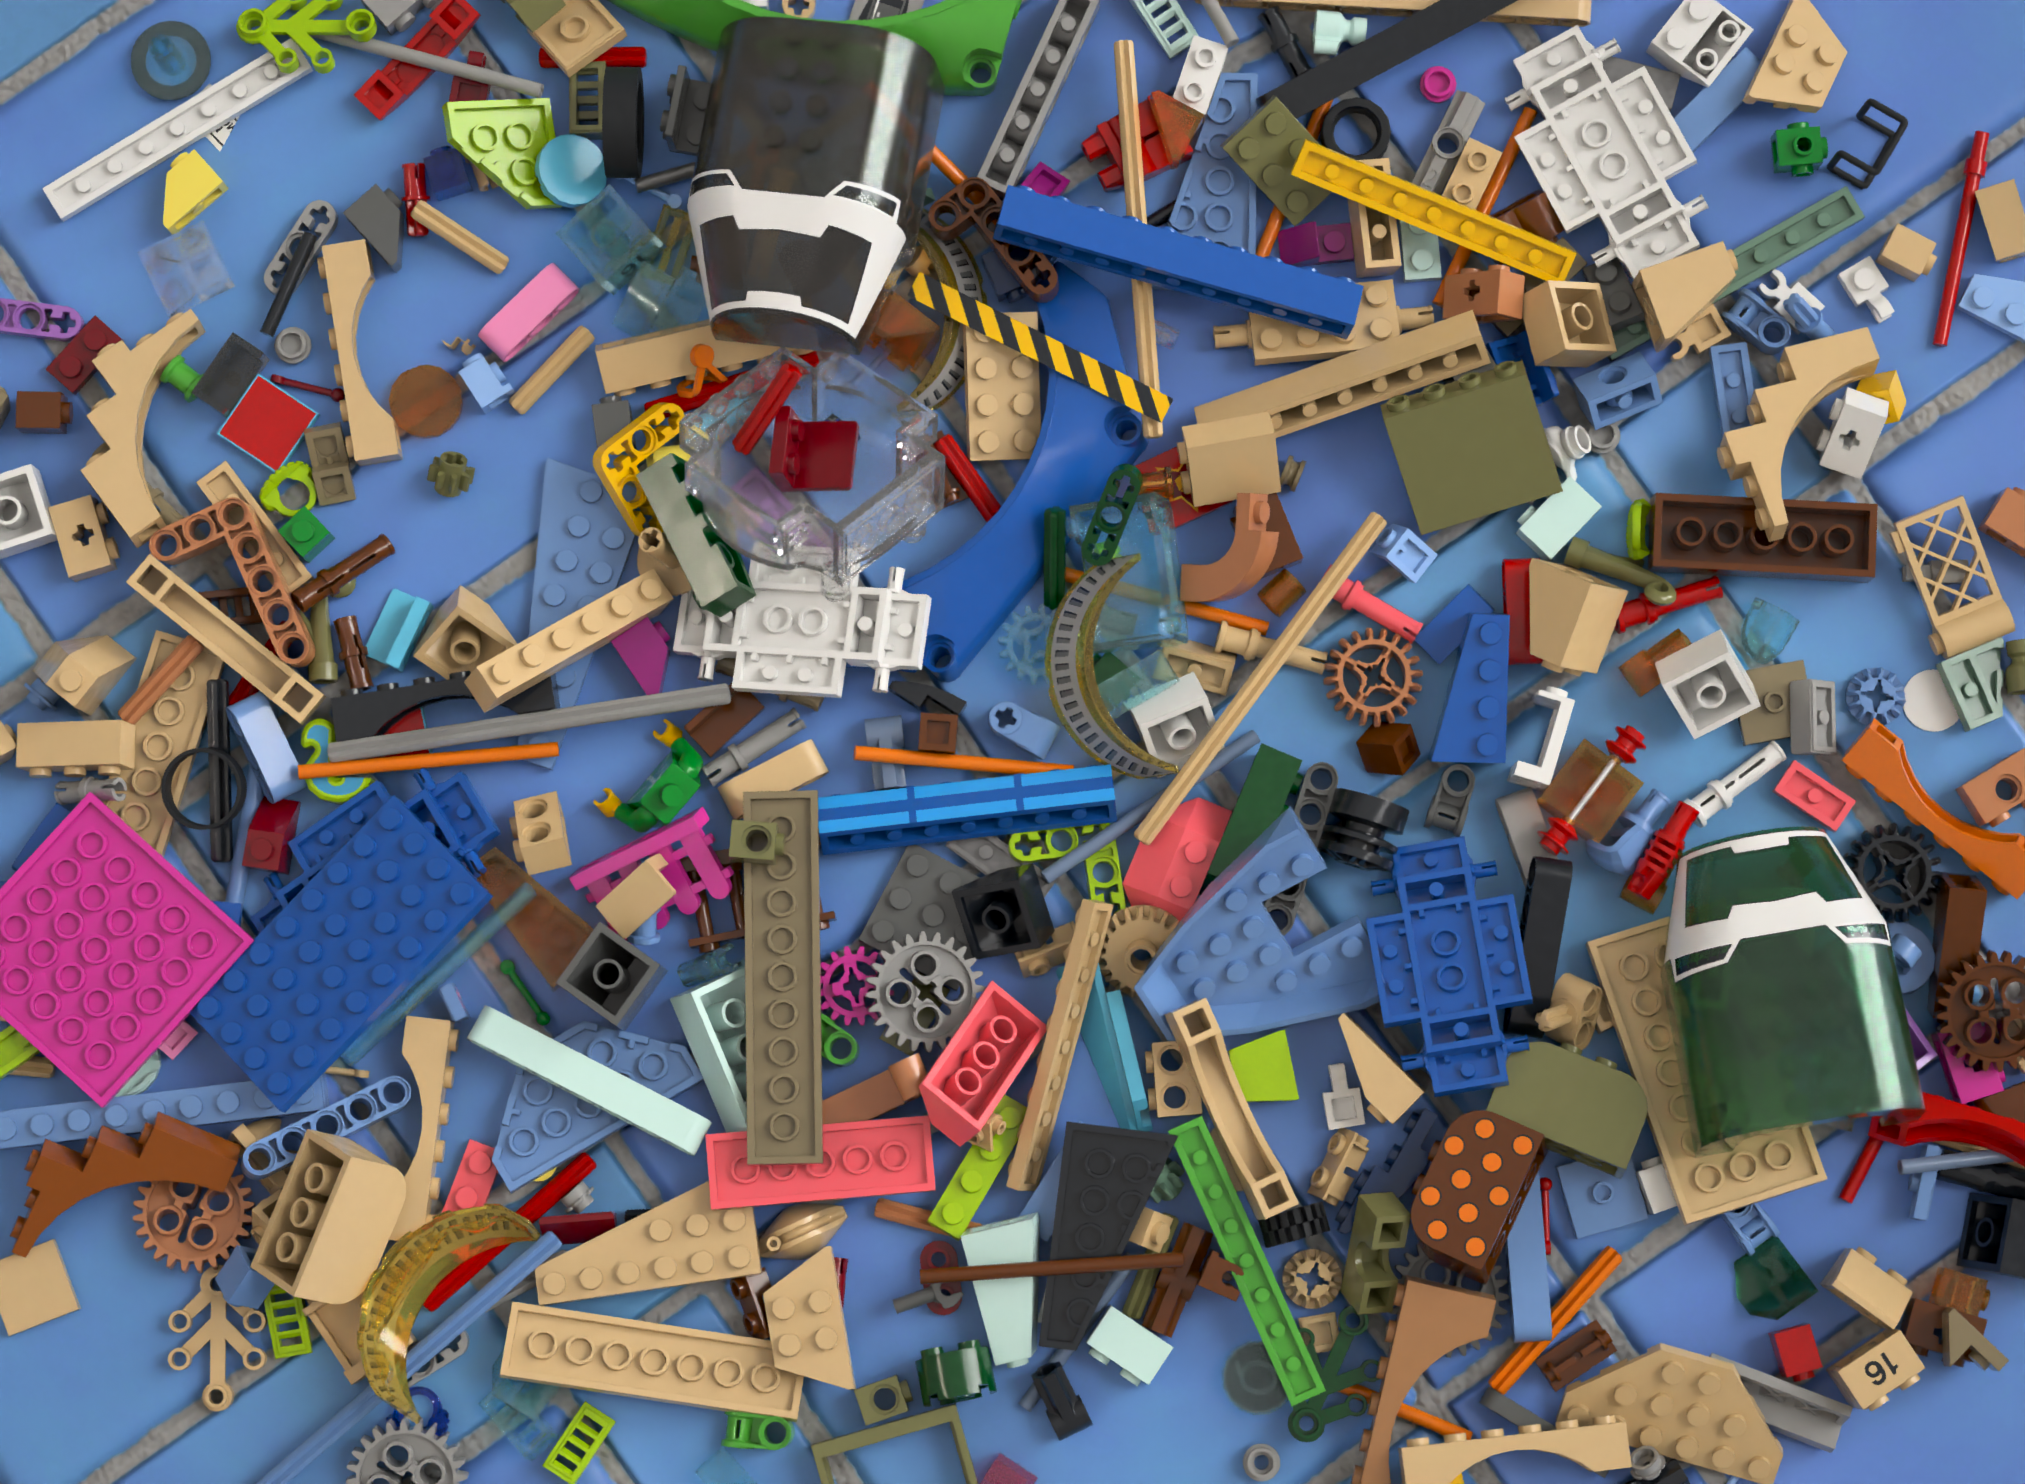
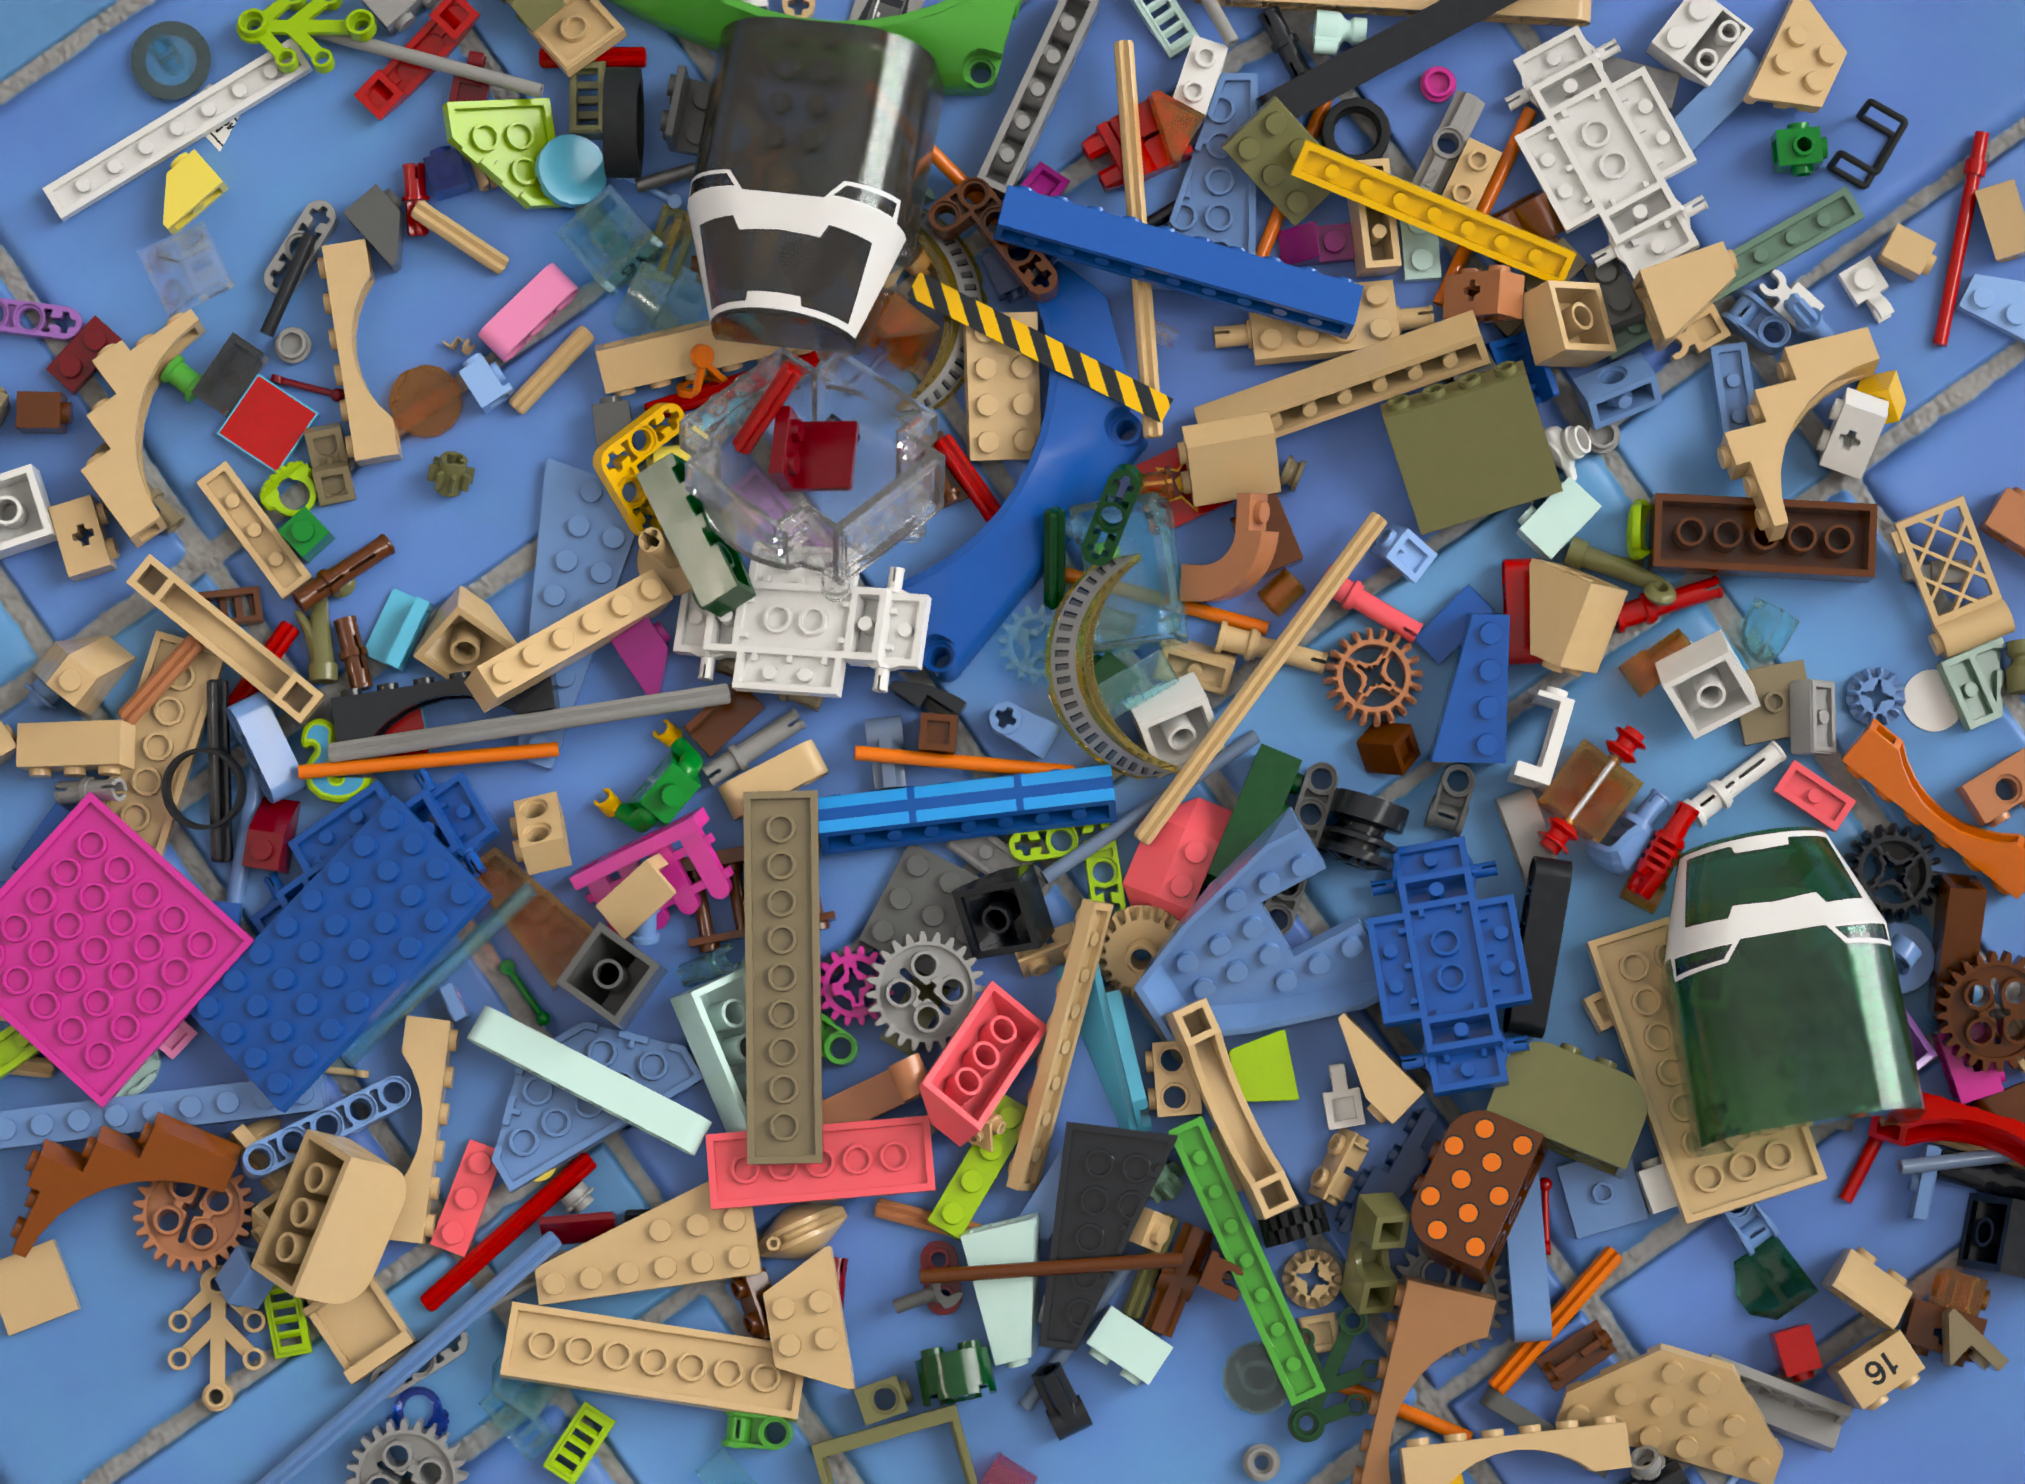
nougat beam [149,497,316,668] -> none
clear yellow windscreen [357,1204,540,1425] -> none
olive brick [729,820,785,865] -> none
tan beam [1535,973,1603,1050] -> none

